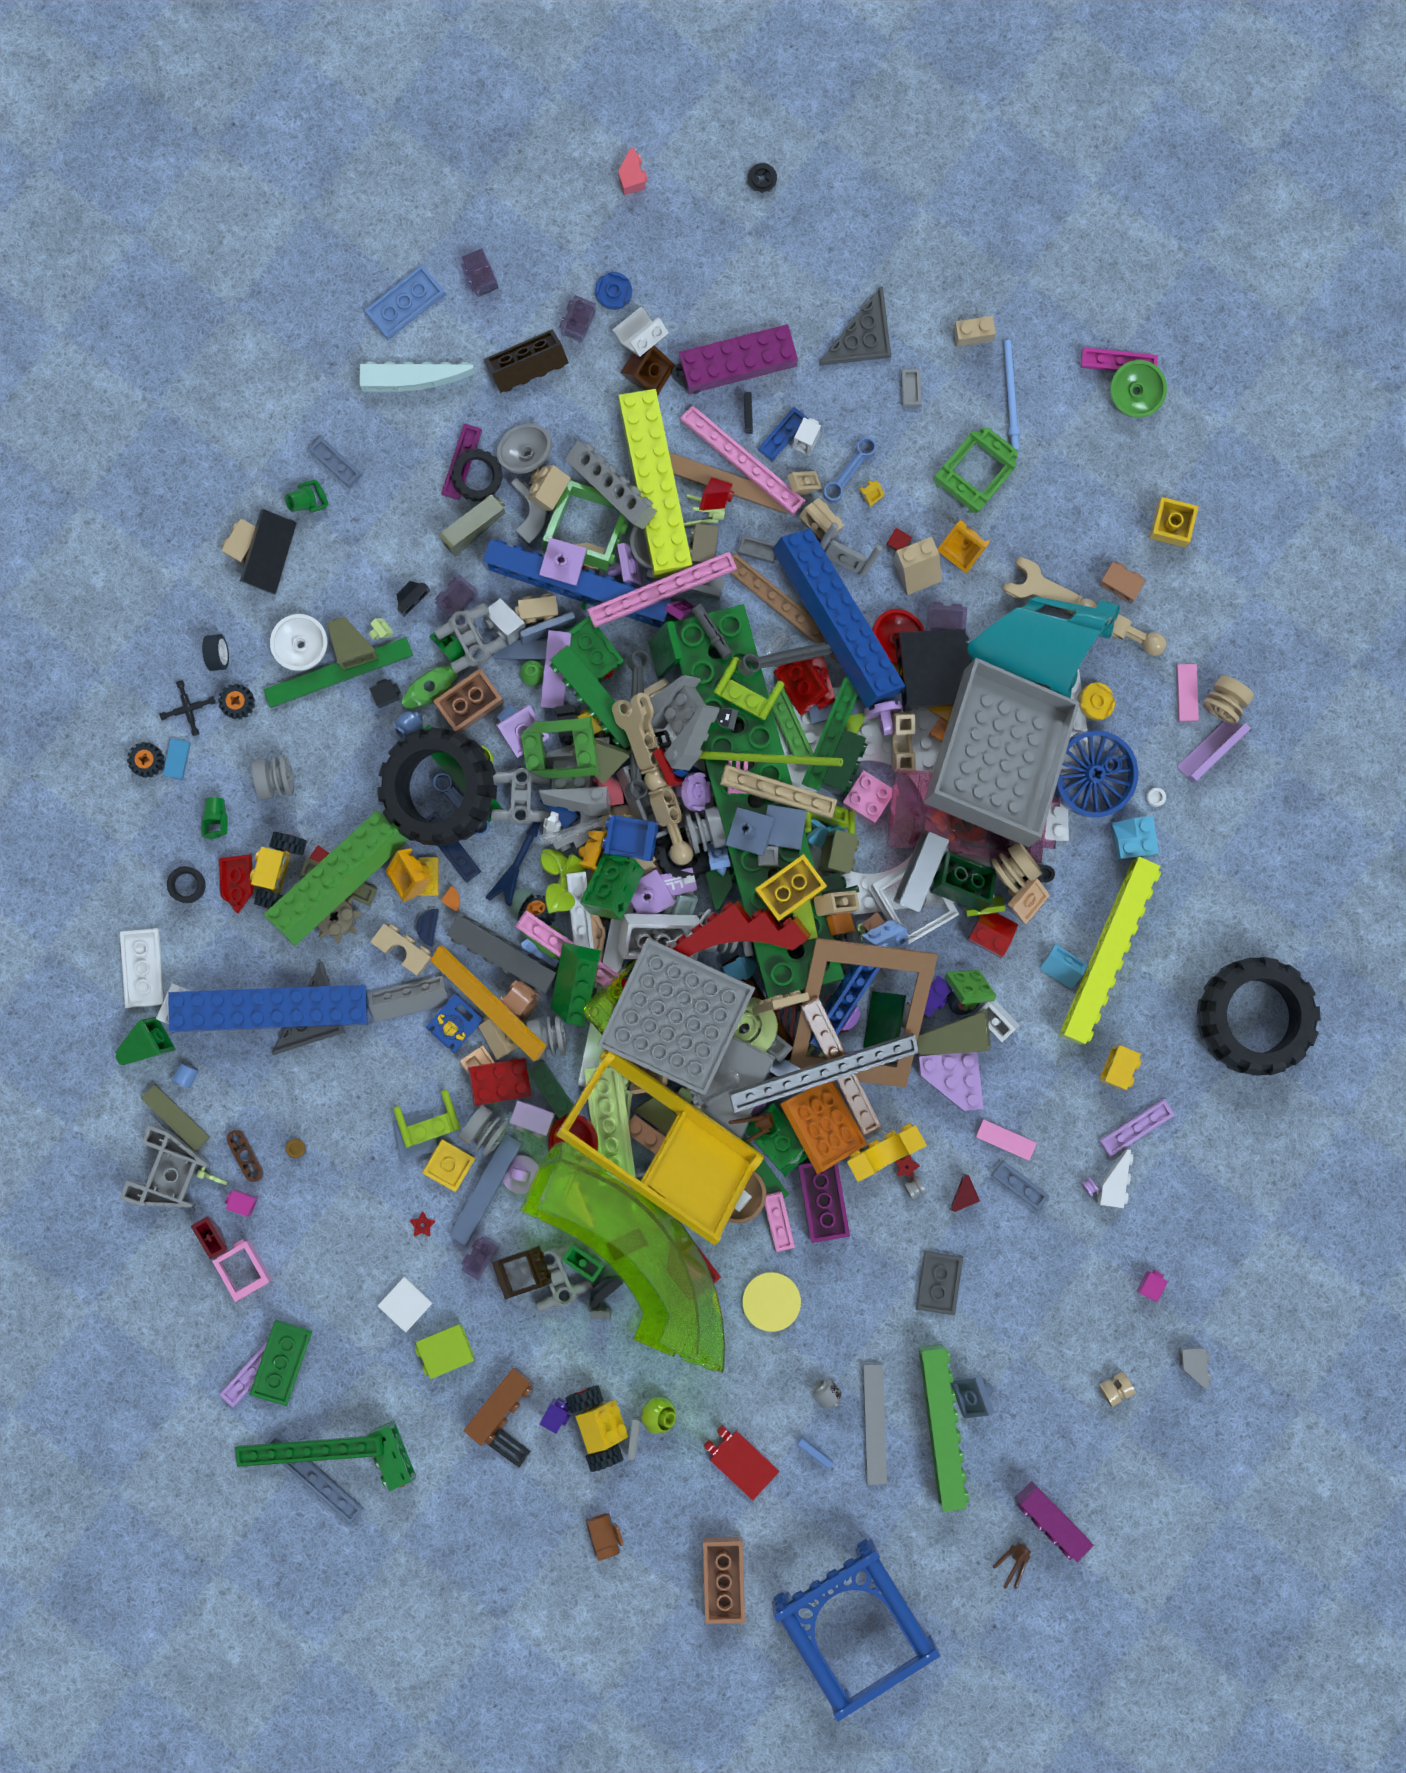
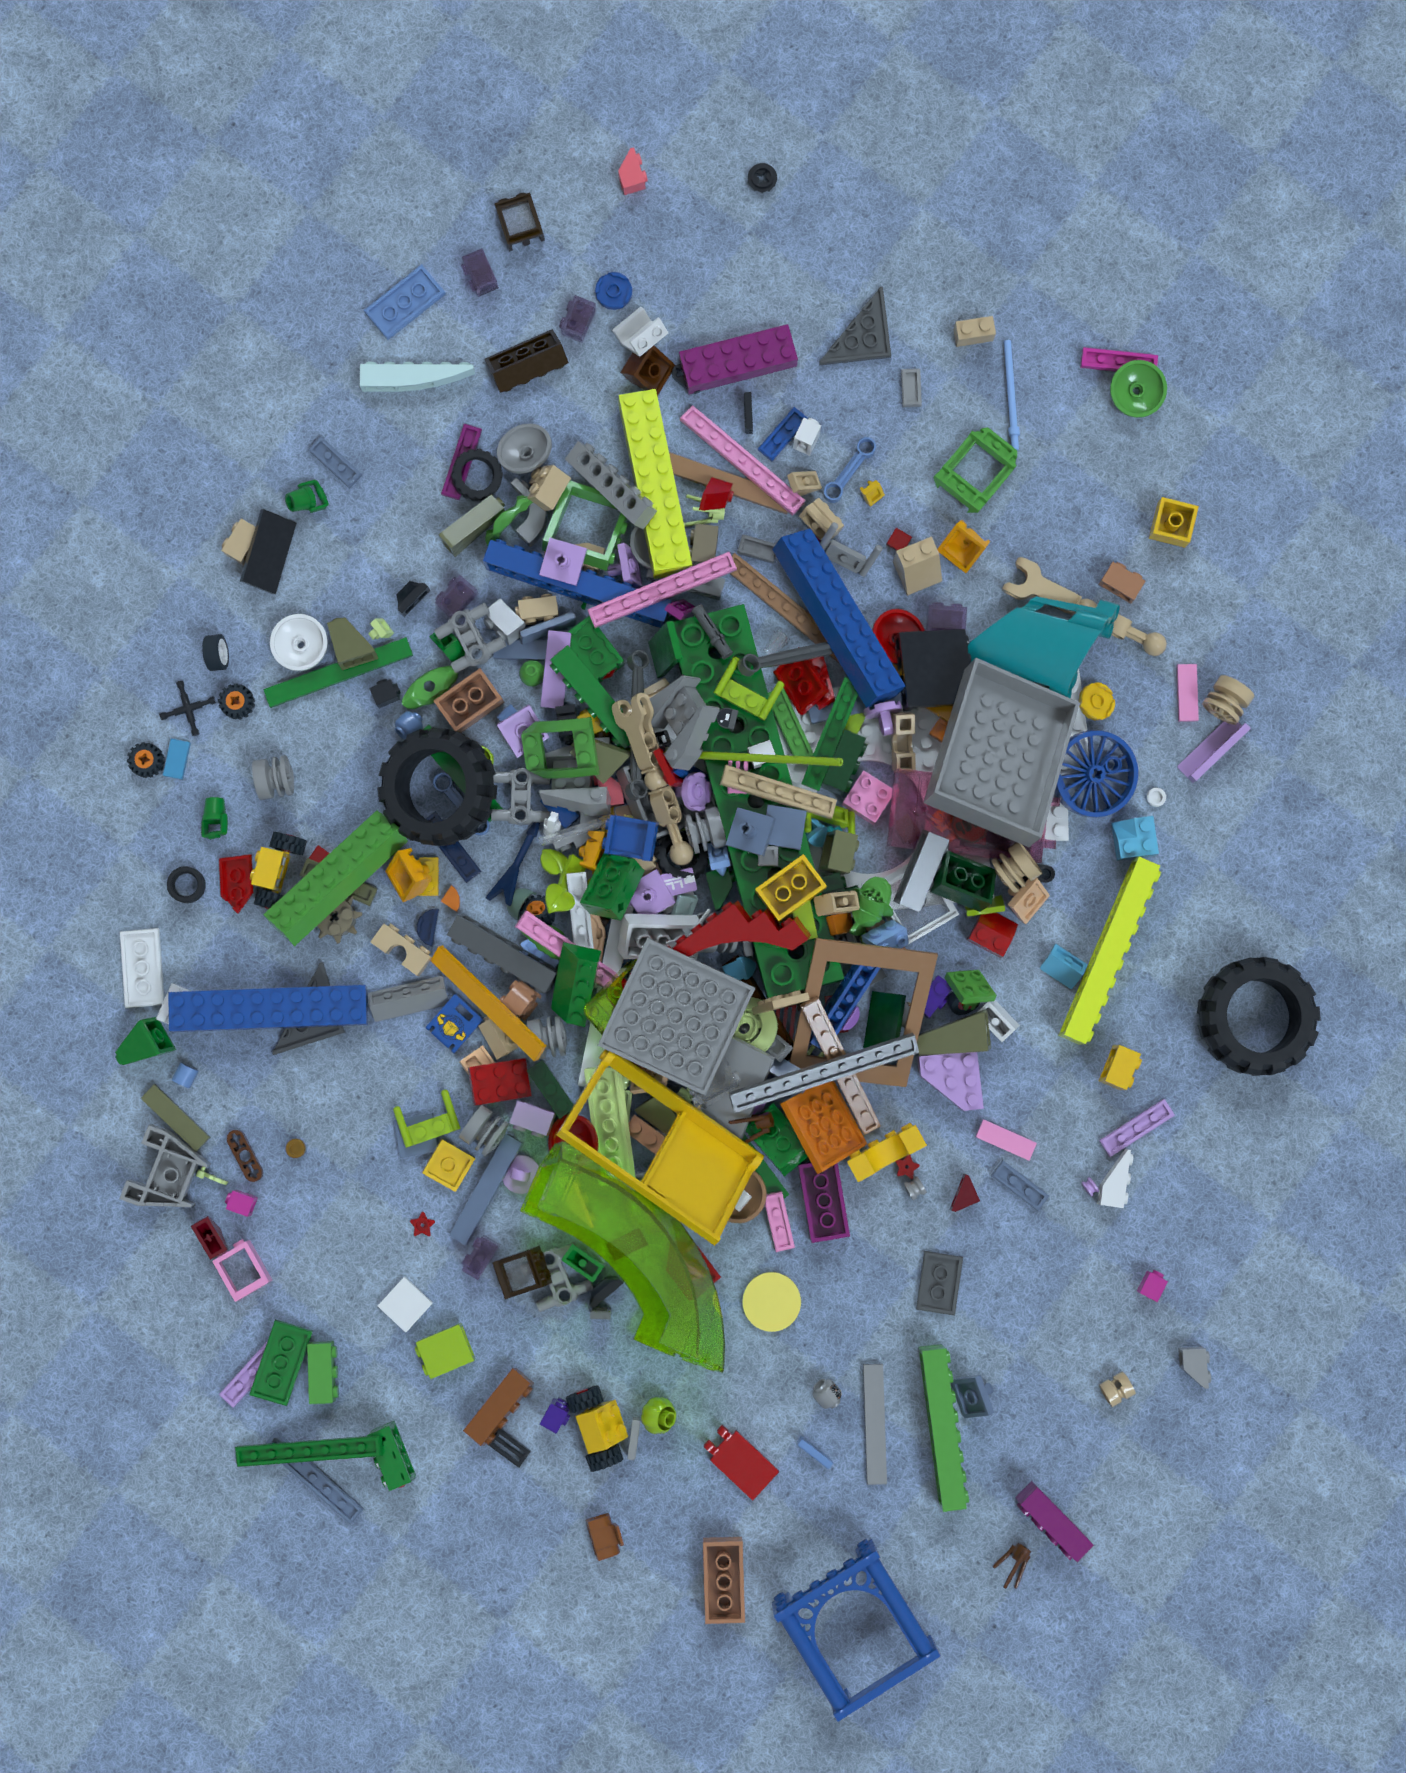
none -> bright green brick [307,1341,339,1404]
none -> bright green piece [485,495,533,546]
none -> window [494,192,545,252]
none -> white panel [747,740,775,769]
none -> bright green helmet [849,876,894,936]

